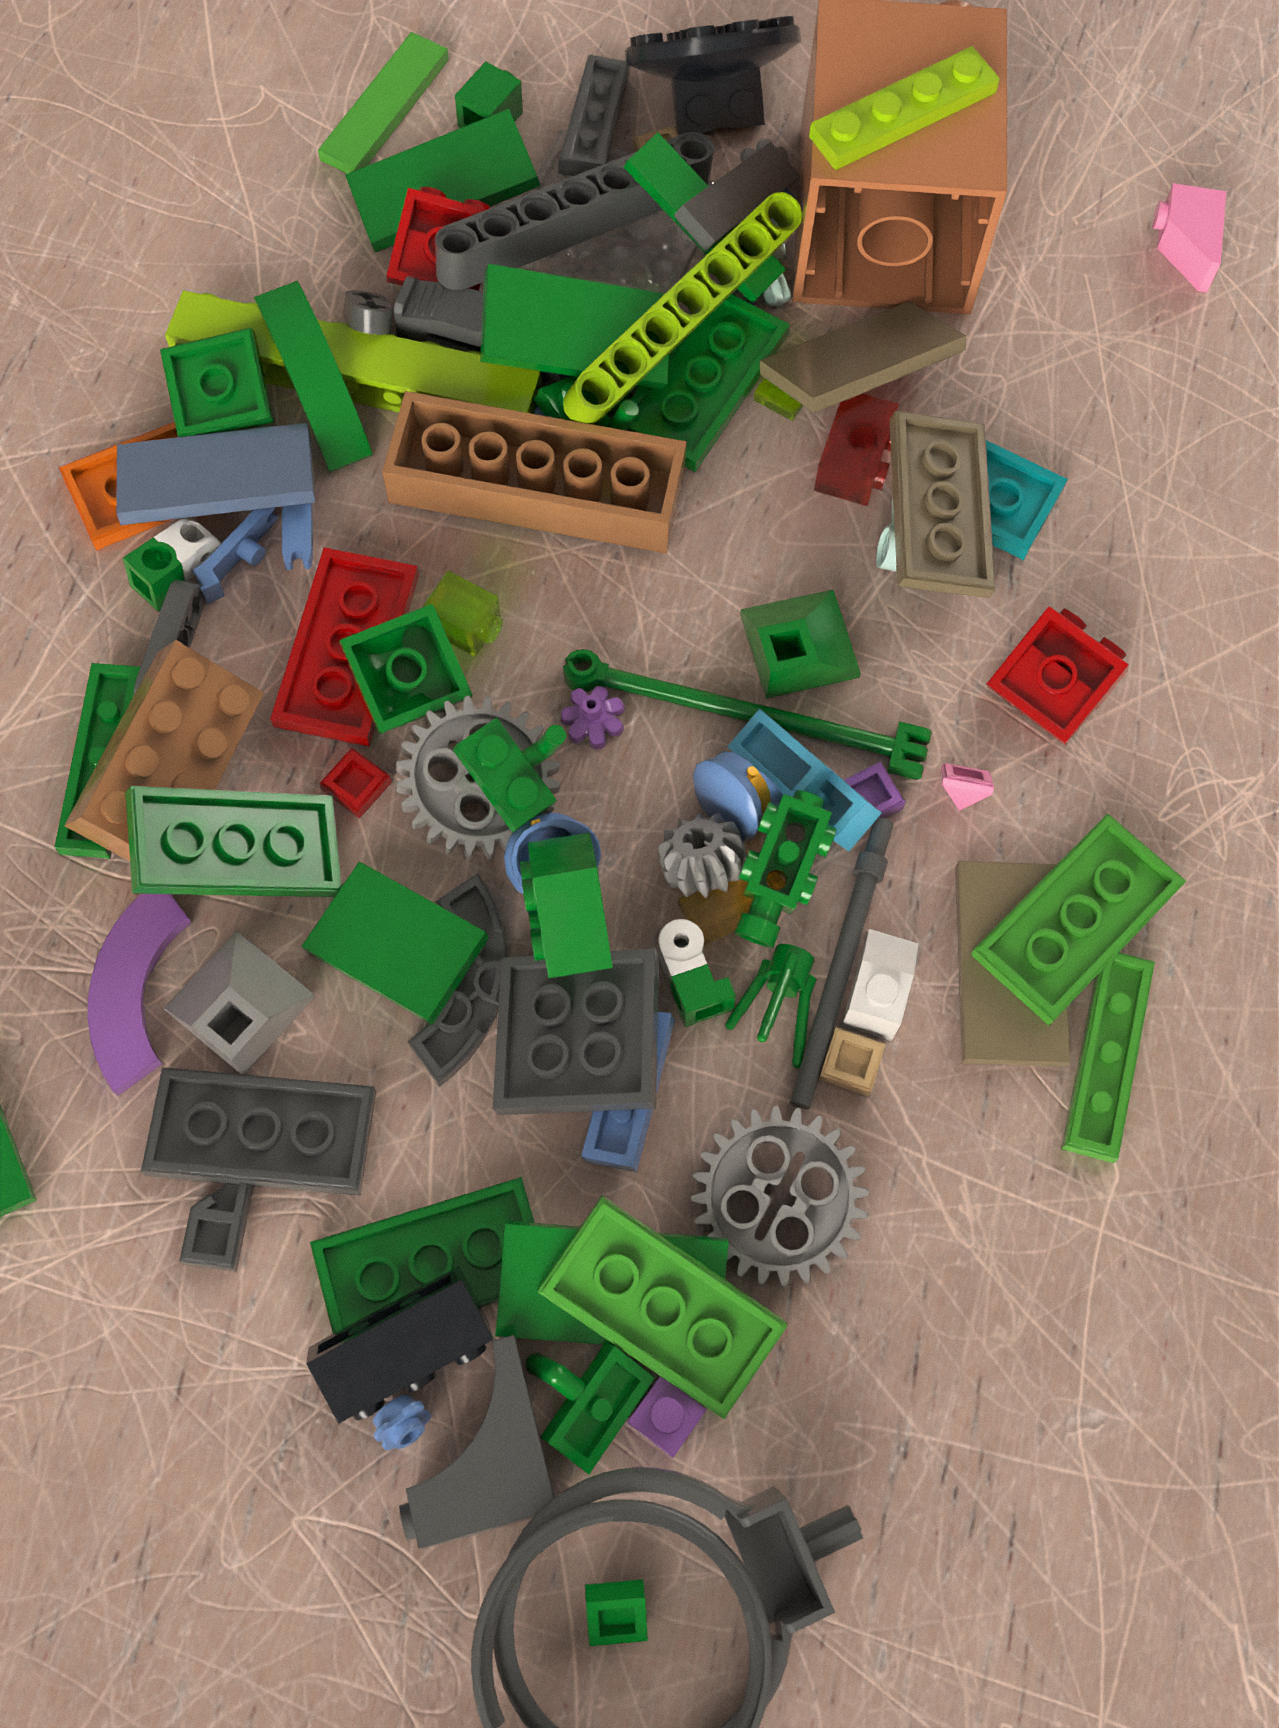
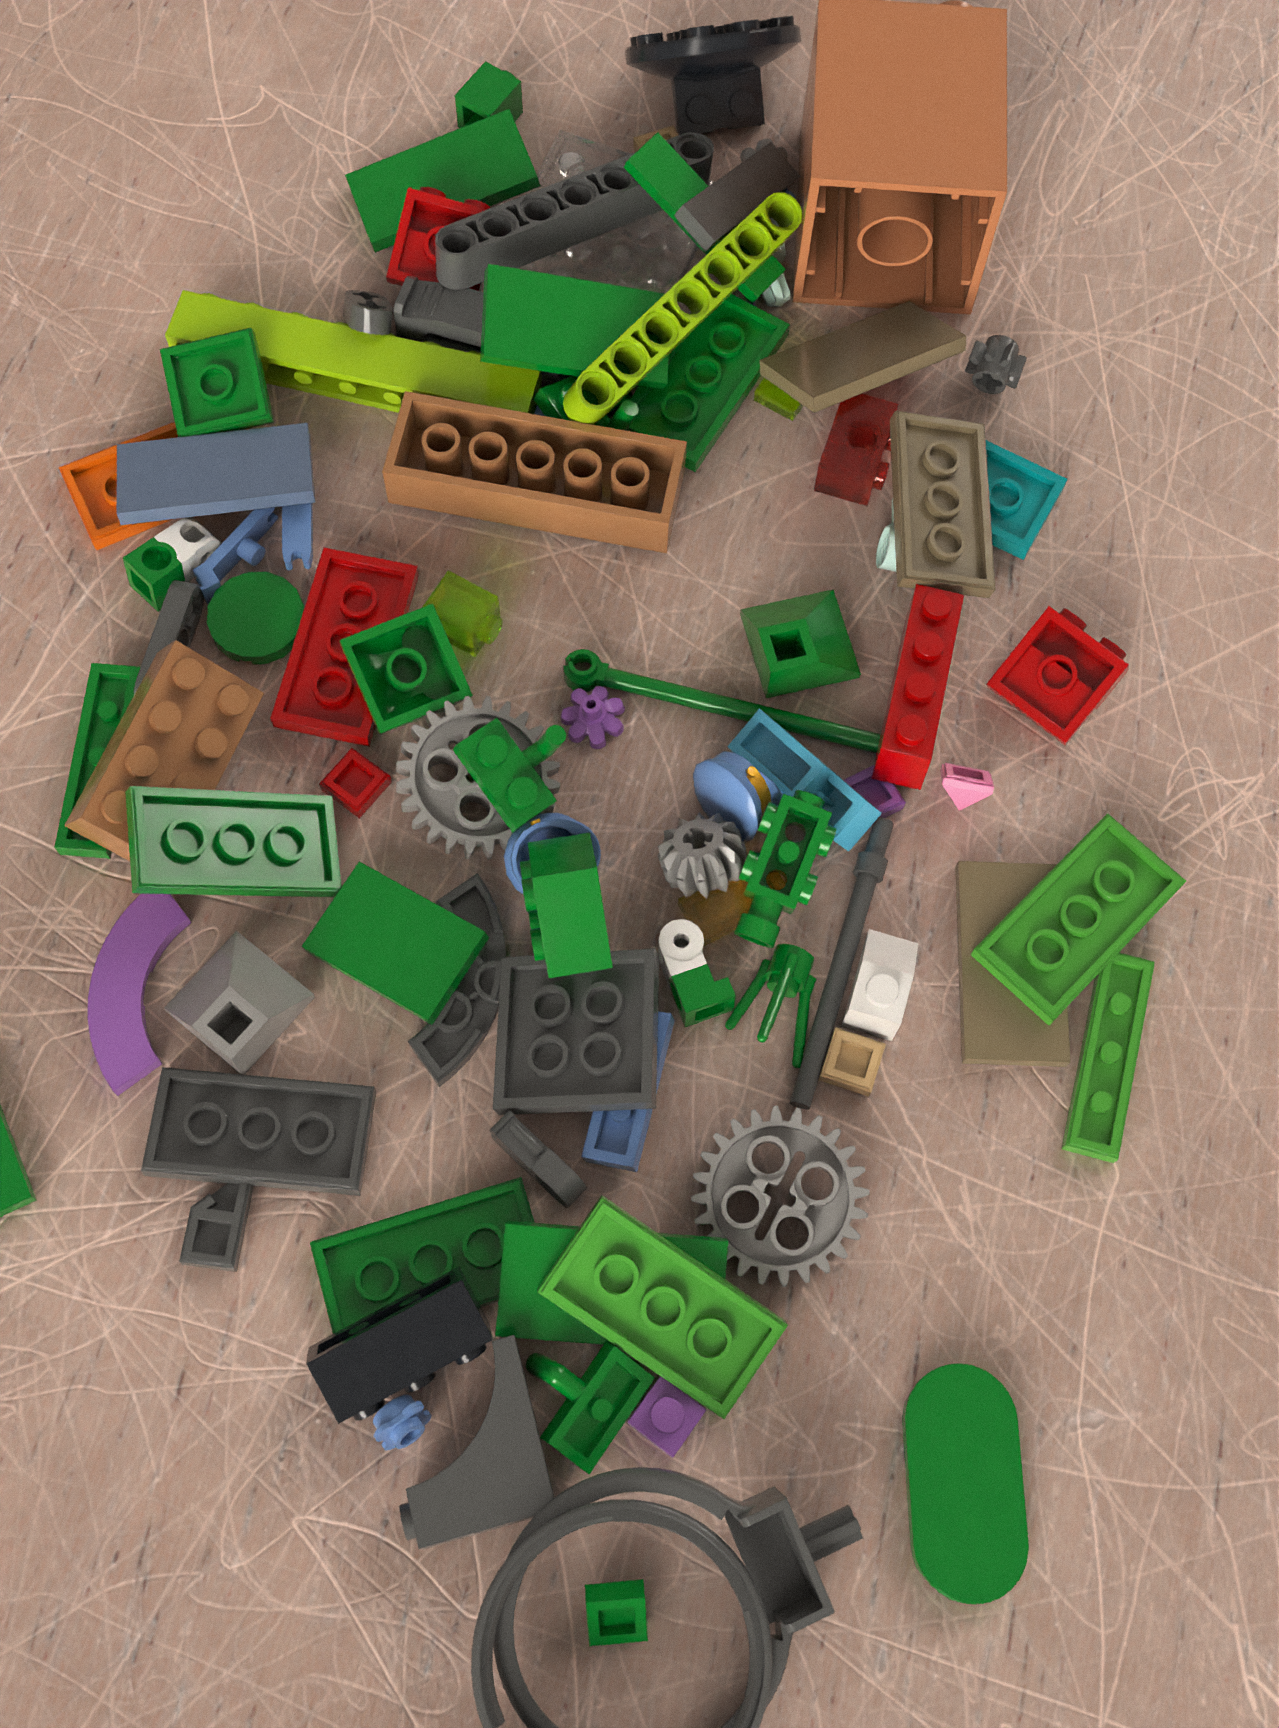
green slope [254,280,373,473] -> none
bright green tile [318,32,449,174] -> none
dark grey tile [558,55,630,176] -> none
lime plate [809,46,1000,171] -> none
bright pink slope [1152,183,1226,292] -> none
none -> green tile [207,572,304,665]
none -> dark grey piece [490,1110,587,1208]
none -> red brick [871,584,964,790]
none -> green tile [902,1363,1029,1604]
none -> dark grey gear [965,335,1027,394]

